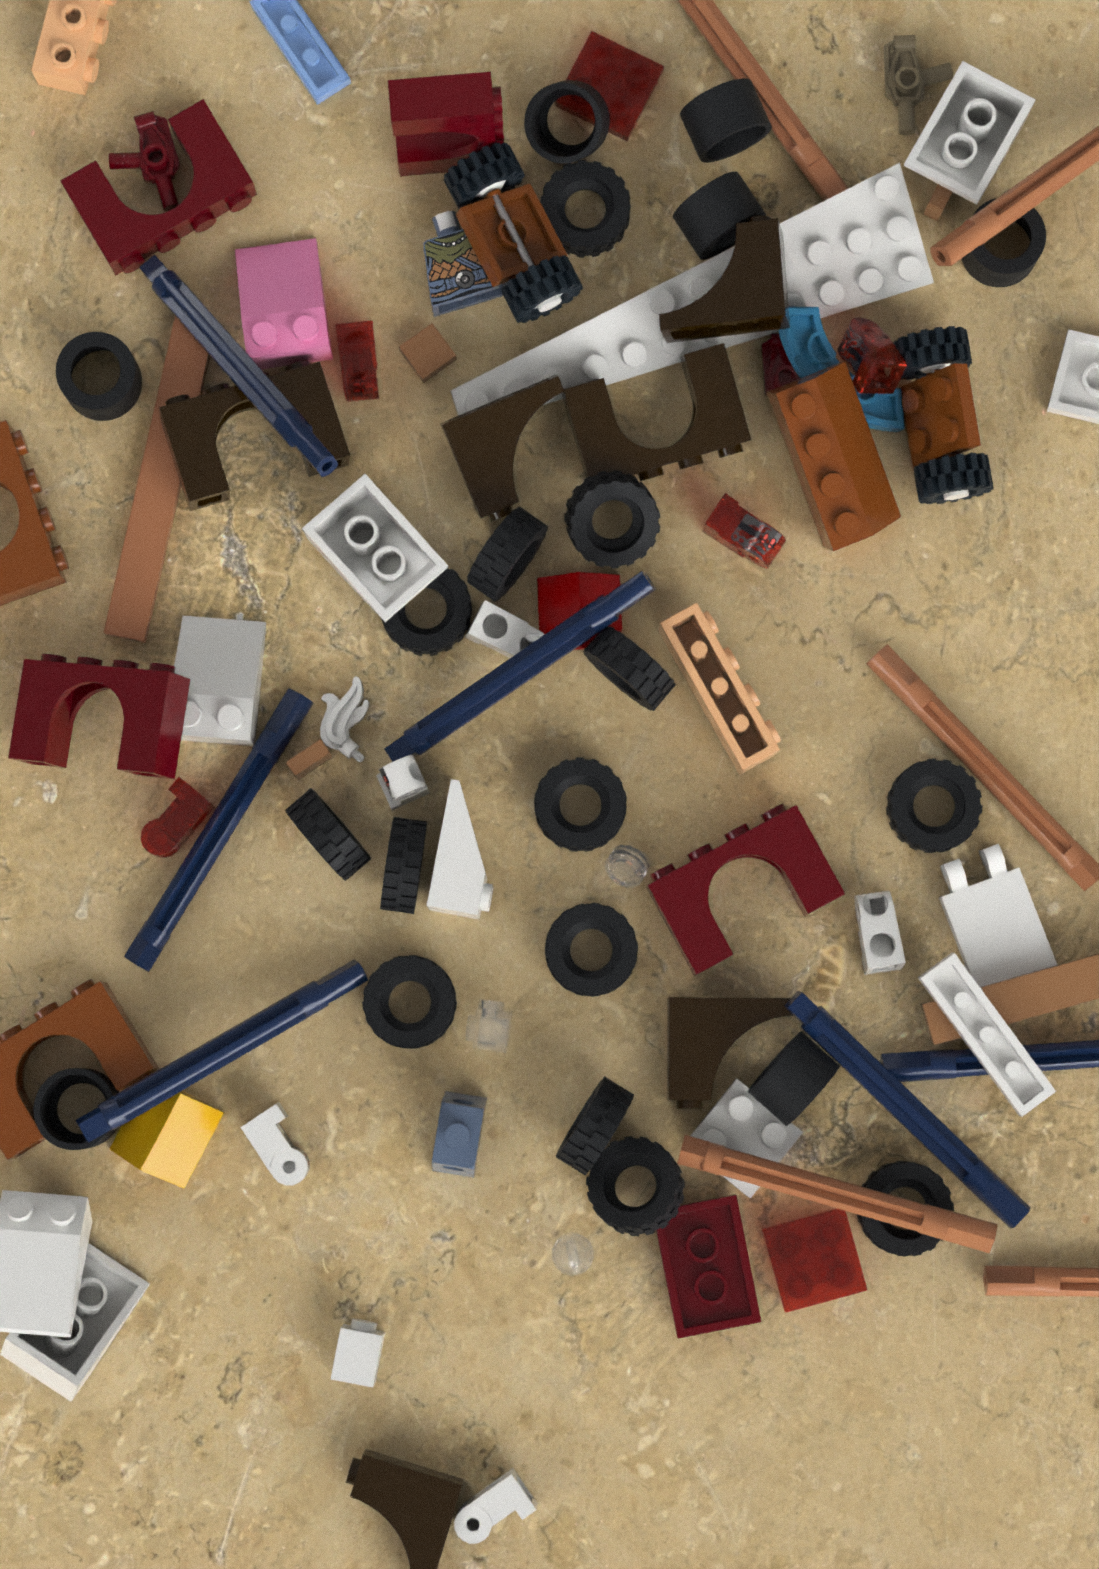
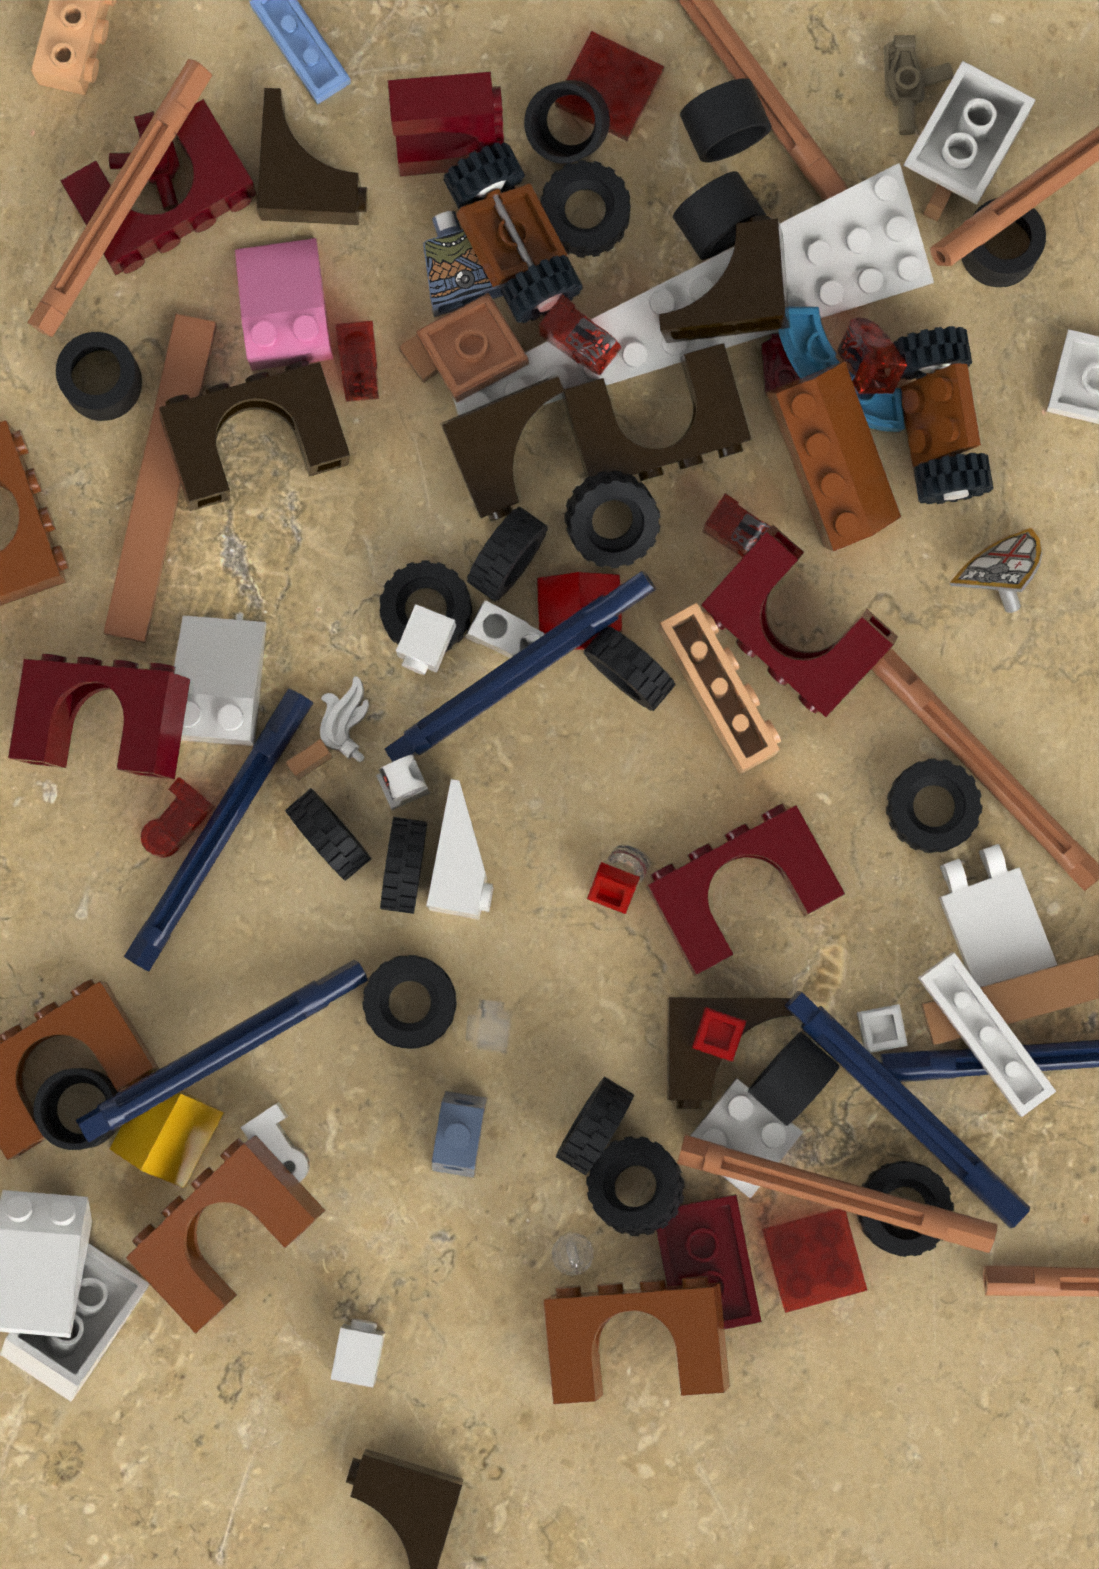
dark blue piece [139,255,338,477] -> none
white slope [302,474,449,622] -> none
white leg [454,1468,538,1544] -> none
black tyre [534,757,627,852] -> none
black tyre [545,903,638,997] -> none
white leg [854,891,906,975] -> none
none -> nougat piece [27,59,213,337]
none -> dark orange arch [126,1135,326,1334]
none -> dark brown arch [257,88,368,225]
none -> white brick [396,604,456,675]
none -> nougat tile [416,293,529,403]
none -> clear red leg [539,294,622,375]
none -> dark orange arch [544,1276,730,1404]
none -> red tile [587,862,640,914]
none -> red tile [692,1007,746,1062]
none -> dark red arch [701,525,898,717]
none -> white tile [857,1004,908,1053]
none -> shield [950,528,1043,613]

